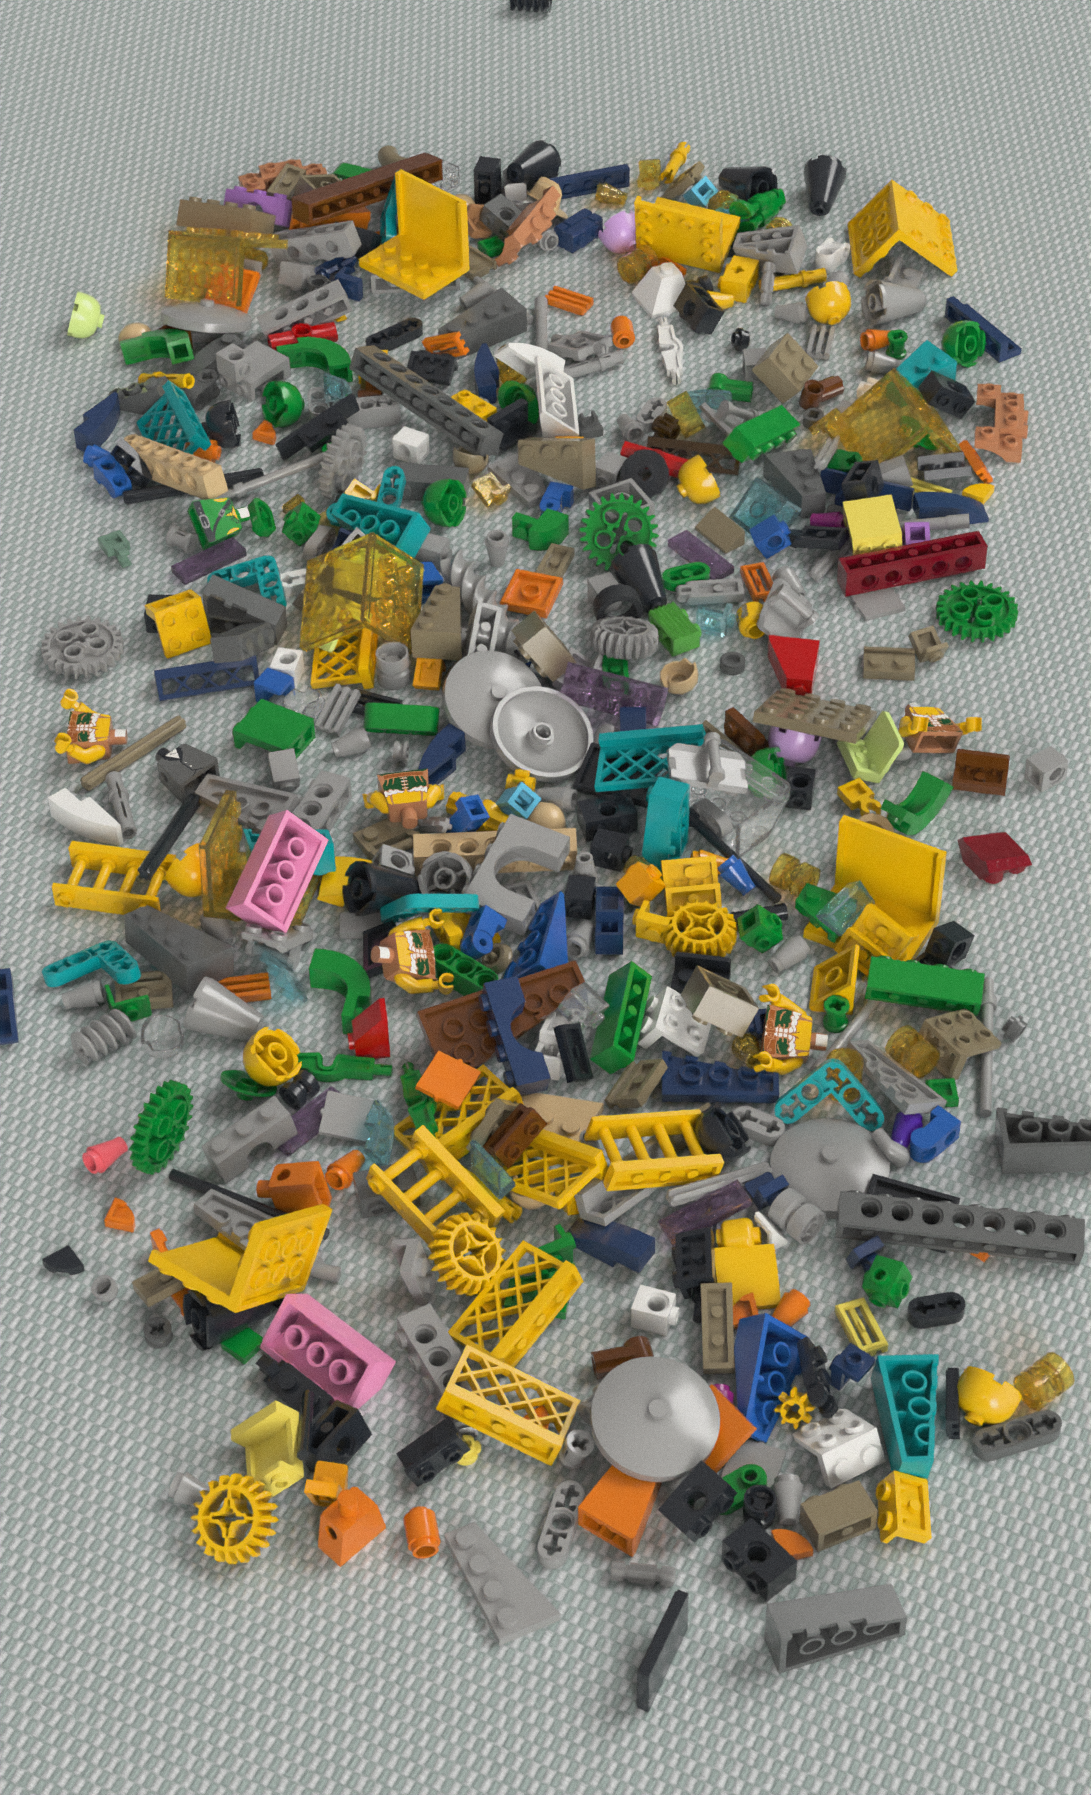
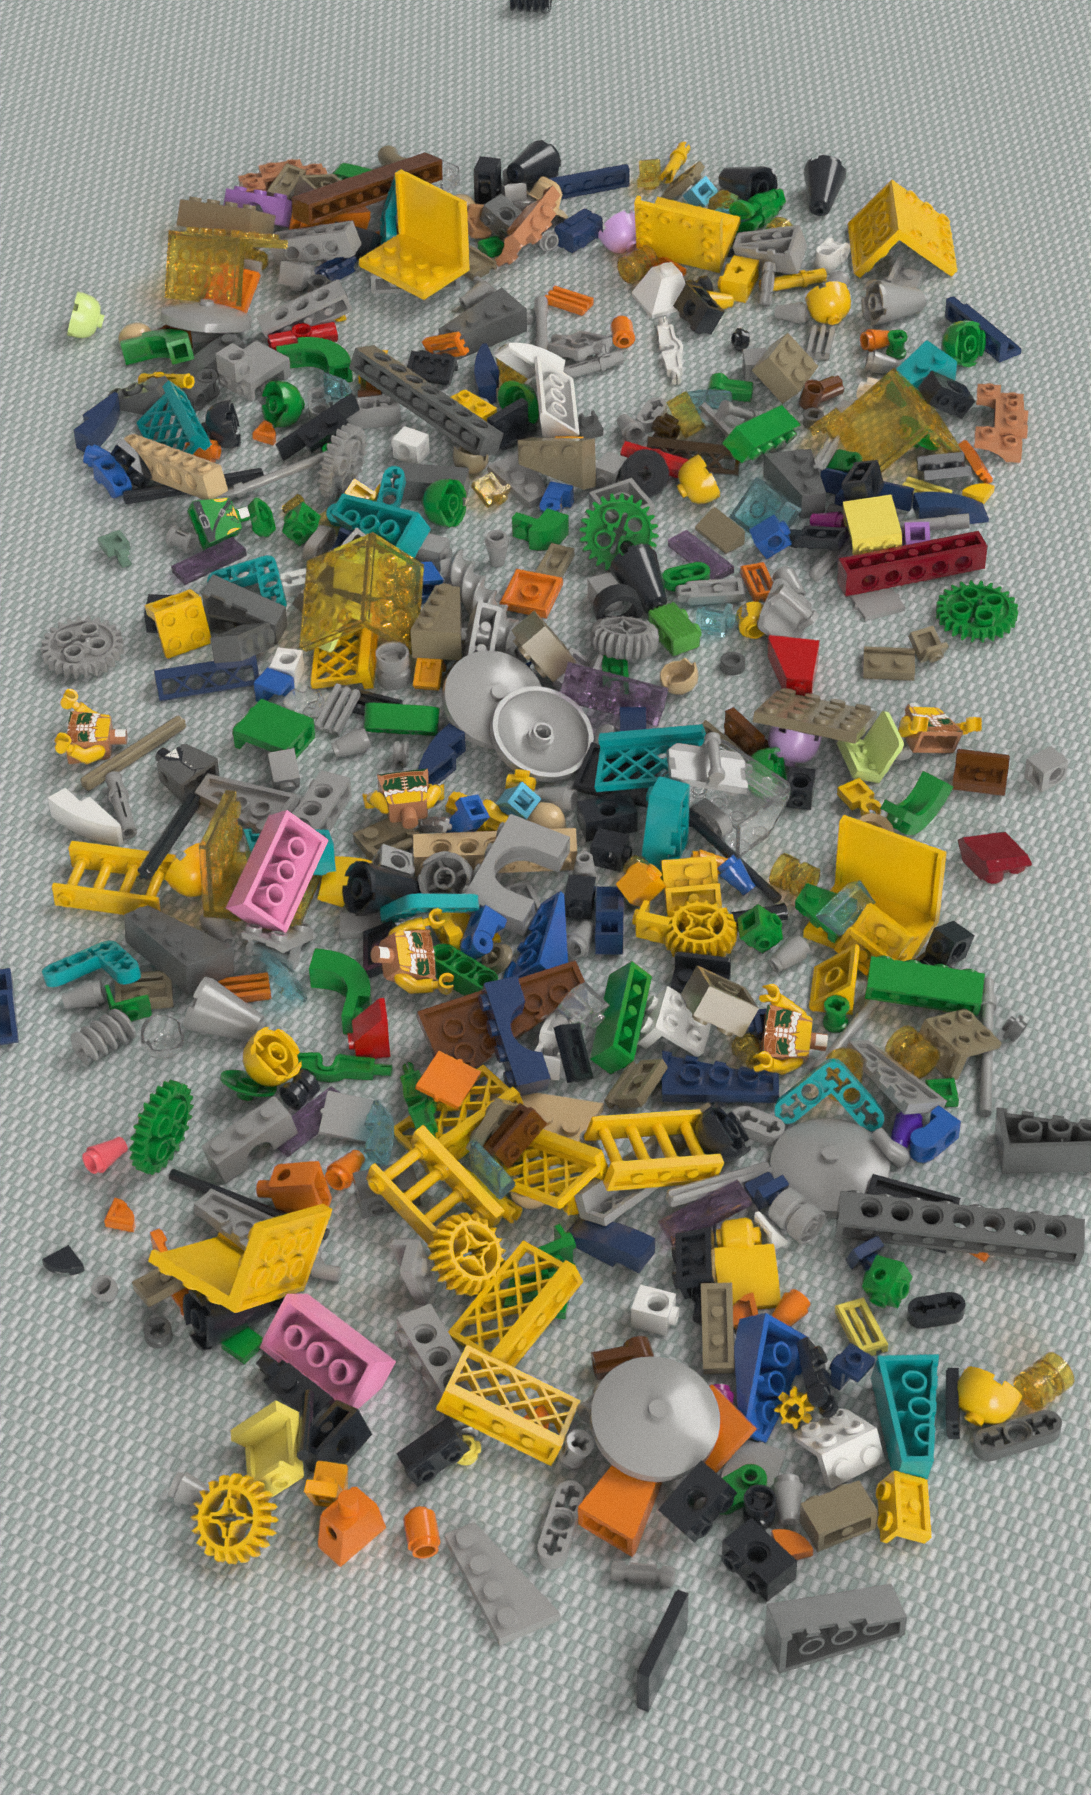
dark blue bracket [334,266,363,302] -> none
black beam [365,318,423,352] -> none
clear yellow cone [595,182,628,206] -> none
light grey brick [879,455,913,487] -> none

